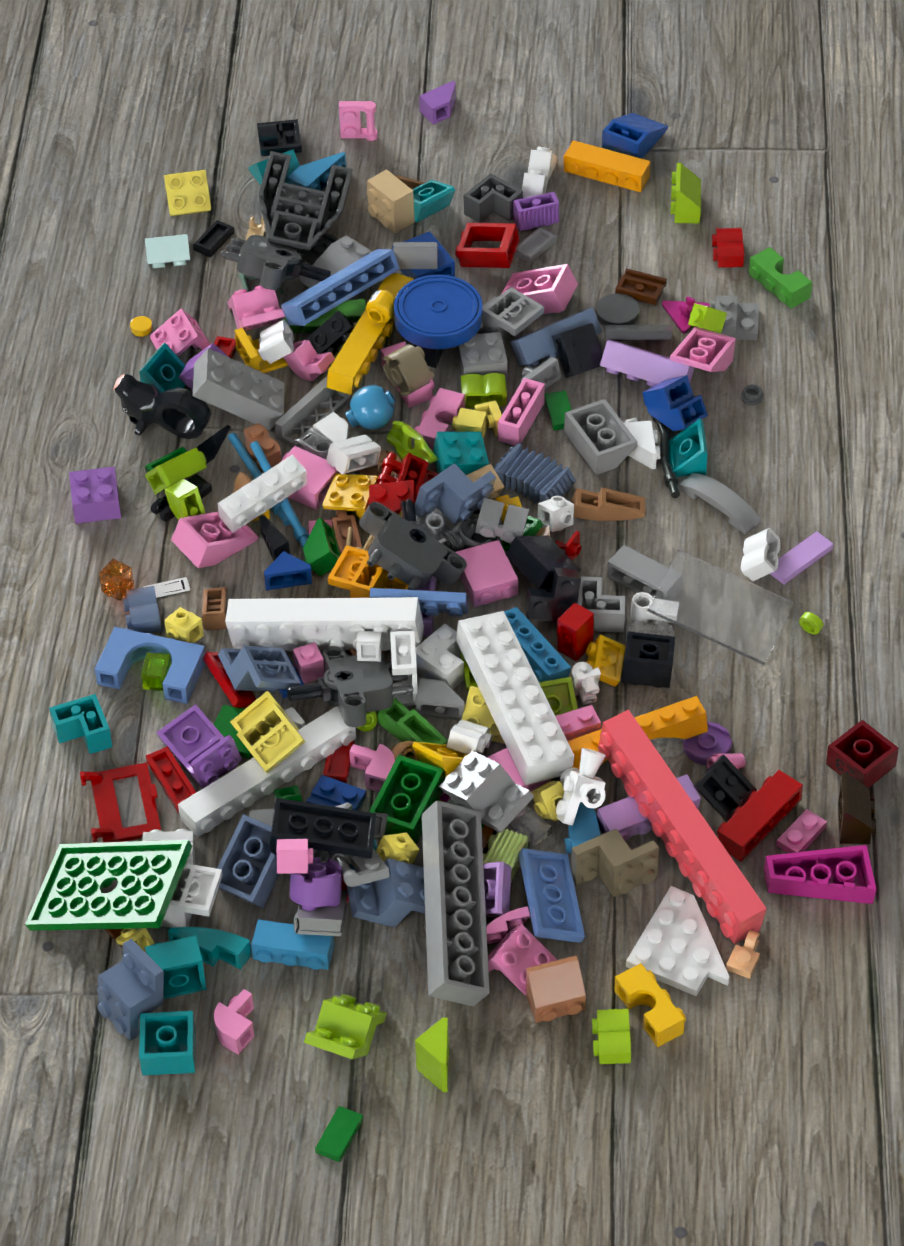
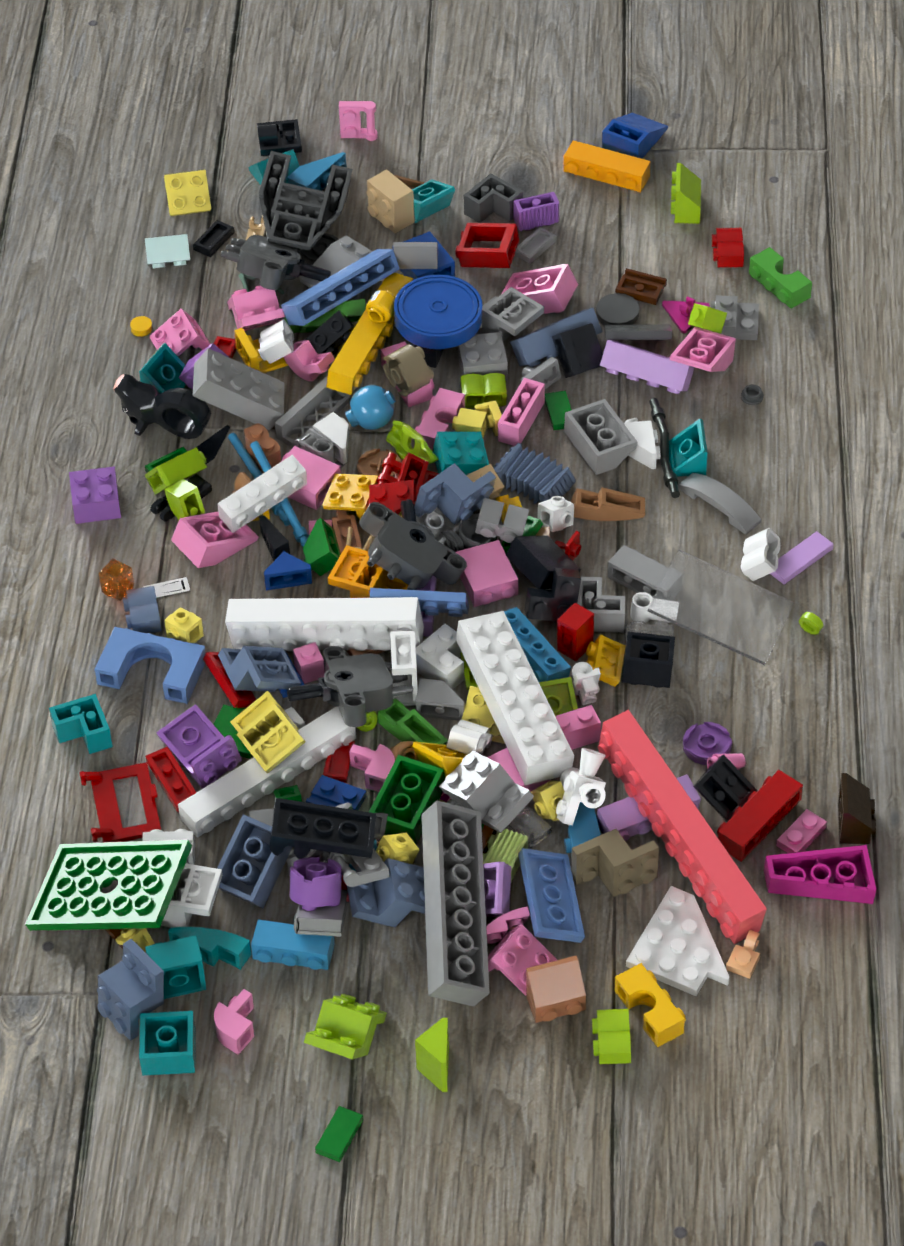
clear neon green brick [141,652,172,691] -> none
medium nougat slope [202,587,227,630] -> none
bright pink brick [277,839,313,874] -> none
white brick [326,435,381,475] -> none
white slope [356,631,382,662] -> none
medium lavender slope [419,81,456,124] -> none
white arch [522,147,557,198] -> none
light orange arch [568,696,708,770] -> none
blue piece [642,375,708,431] -> none
dark red brick [826,720,899,788] -> none

